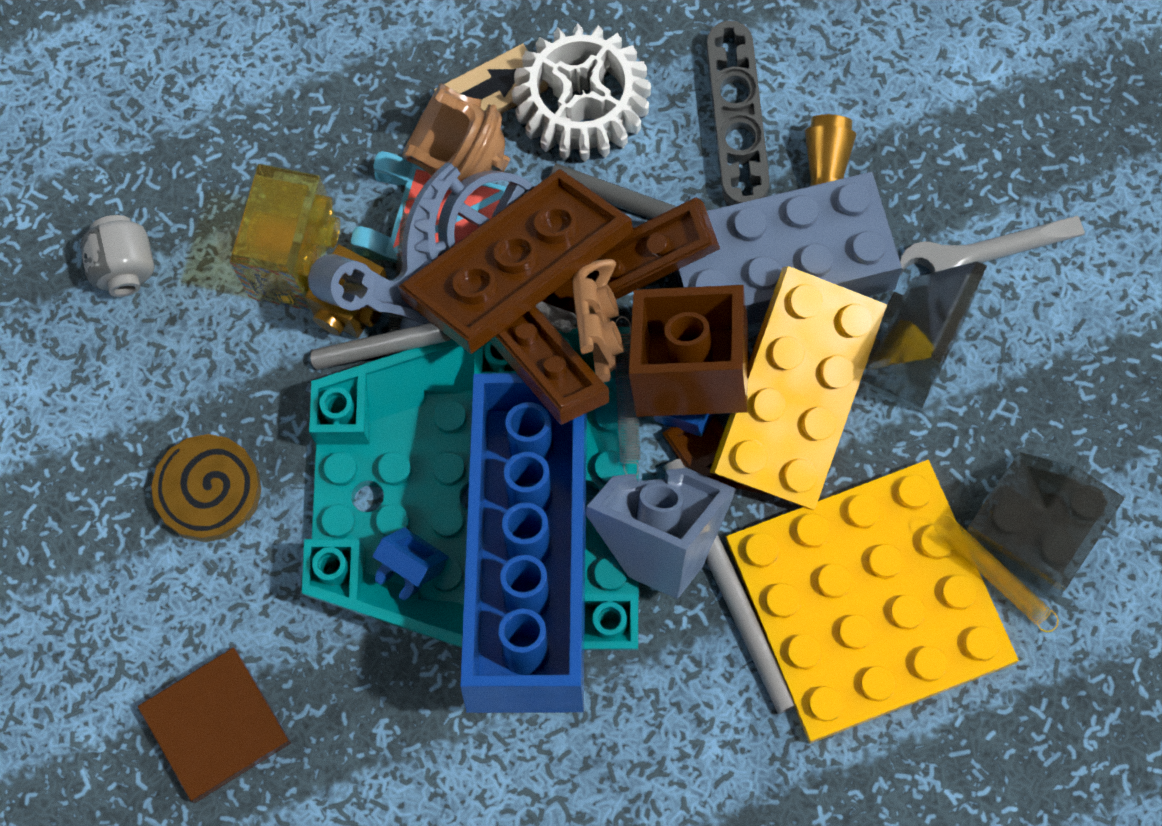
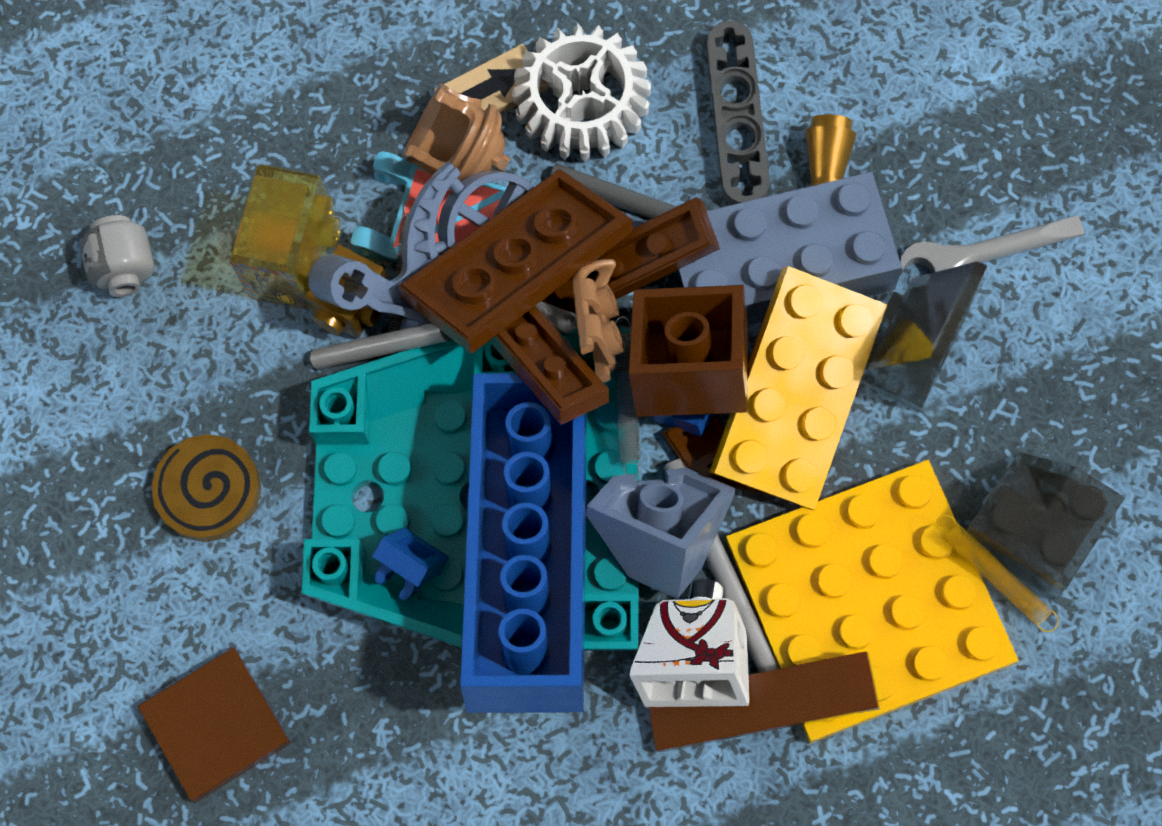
none -> white torso [630,579,750,707]
none -> reddish brown tile [648,651,880,752]

